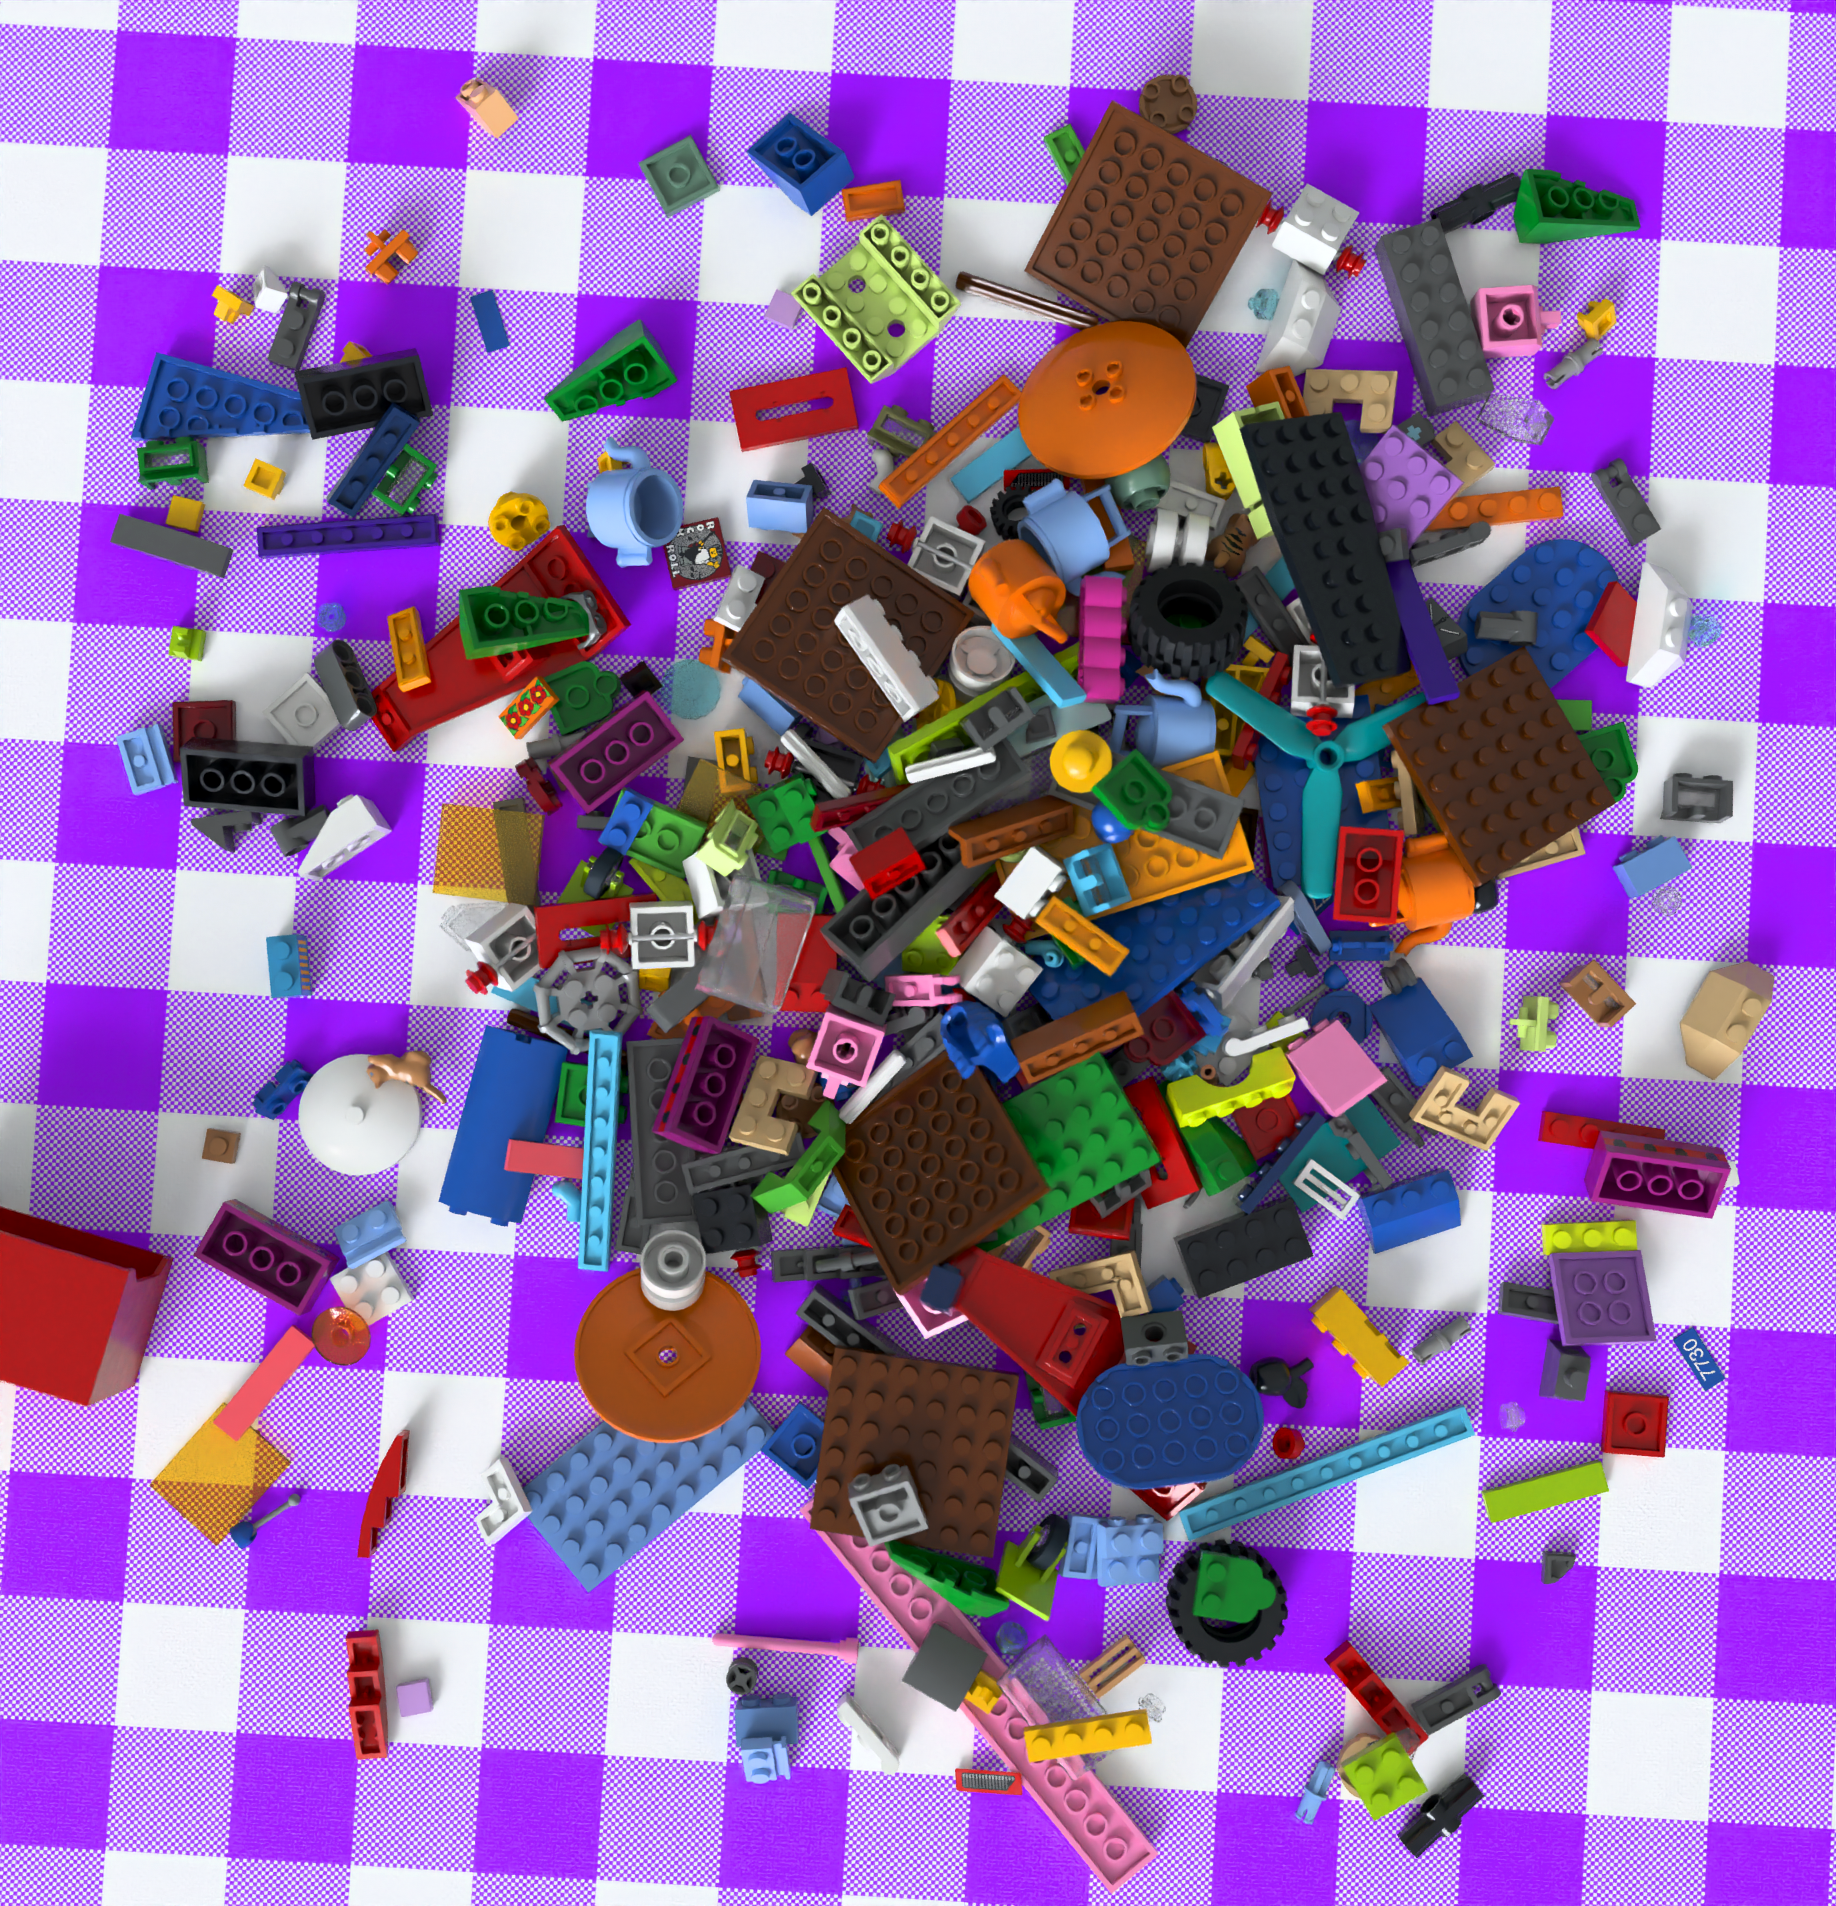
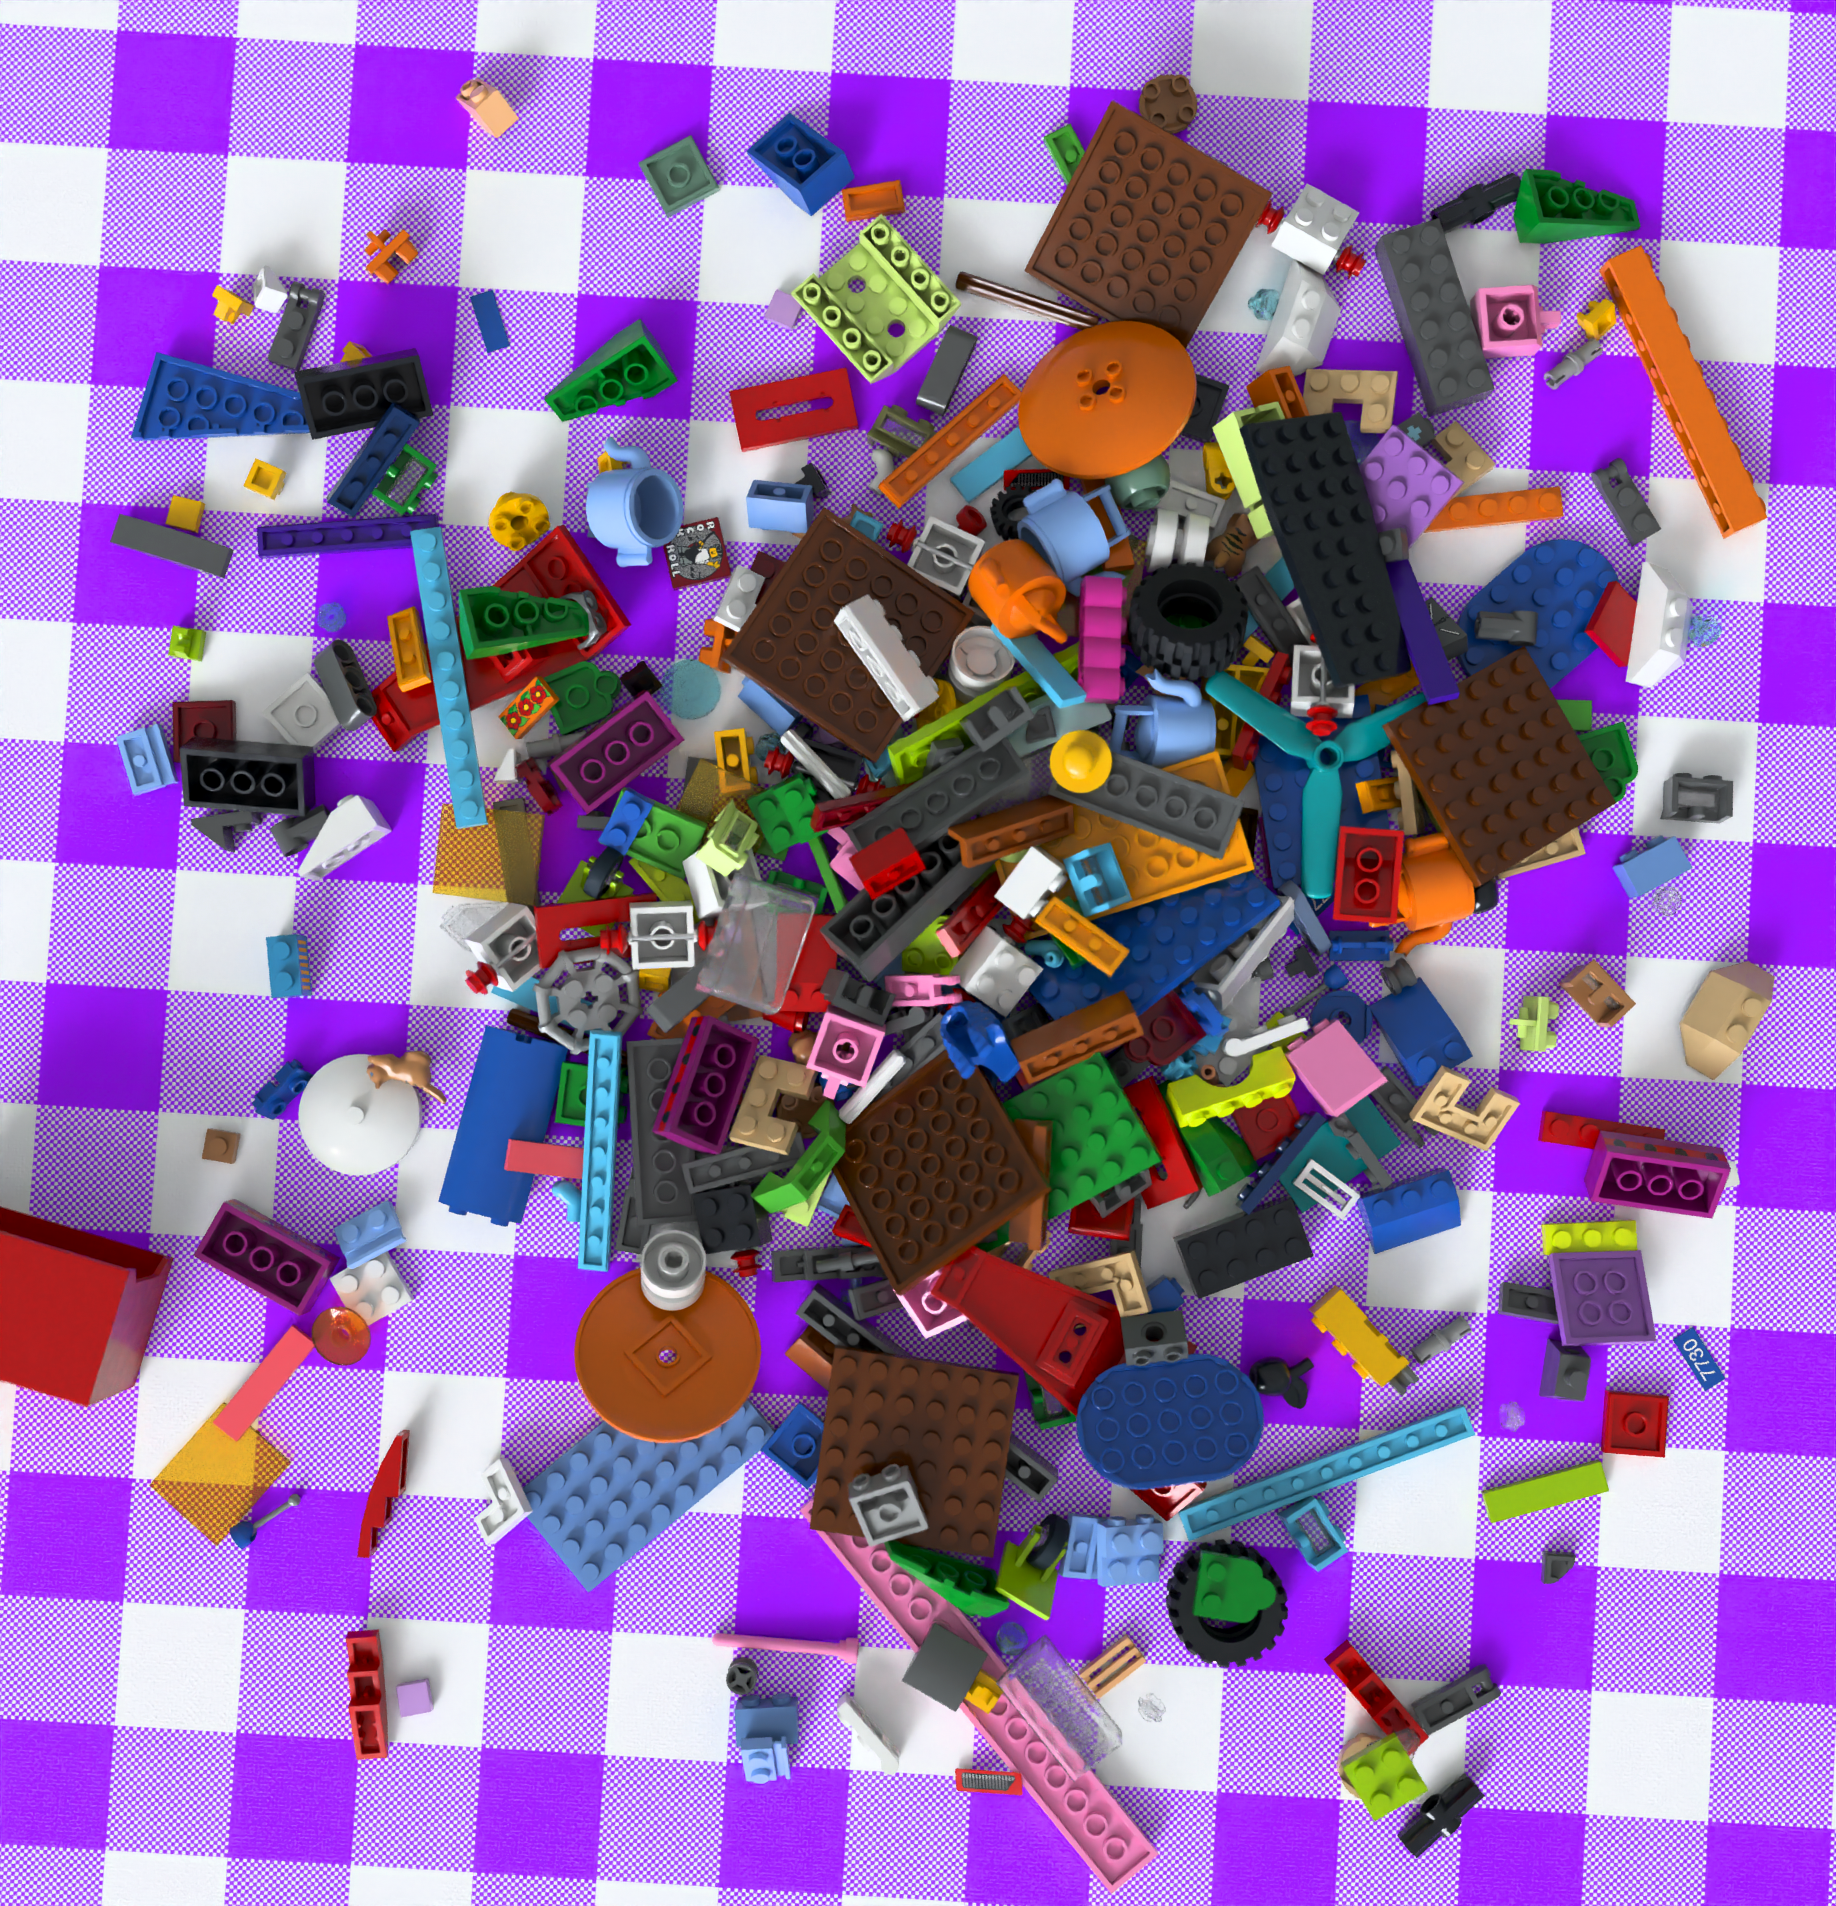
green window [137,437,209,490] -> none
white axle [905,746,996,783] -> none
dark blue brick [919,1263,965,1316] -> none
yellow plate [1024,1708,1152,1762] -> none
green plate [1090,749,1172,832] -> none
blue hair [1091,801,1134,844] -> none
red tile [1273,1427,1305,1460] -> none
light blue axle [1294,1760,1335,1825] -> none
dark grey hinge [1409,521,1492,568] -> none
clear slope [1476,394,1554,445] -> none
none -> medium azure plate [410,527,488,829]
none -> white slope [494,749,522,784]
none -> clear light blue tile [755,732,787,762]
none -> red cone [763,1002,810,1033]
none -> dark grey beam [915,325,978,416]
none -> dark orange panel [1009,1118,1052,1251]
none -> medium azure window [1277,1496,1348,1572]
none -> dark grey wheel [1388,1365,1420,1396]
none -> orange brick [1599,245,1768,539]

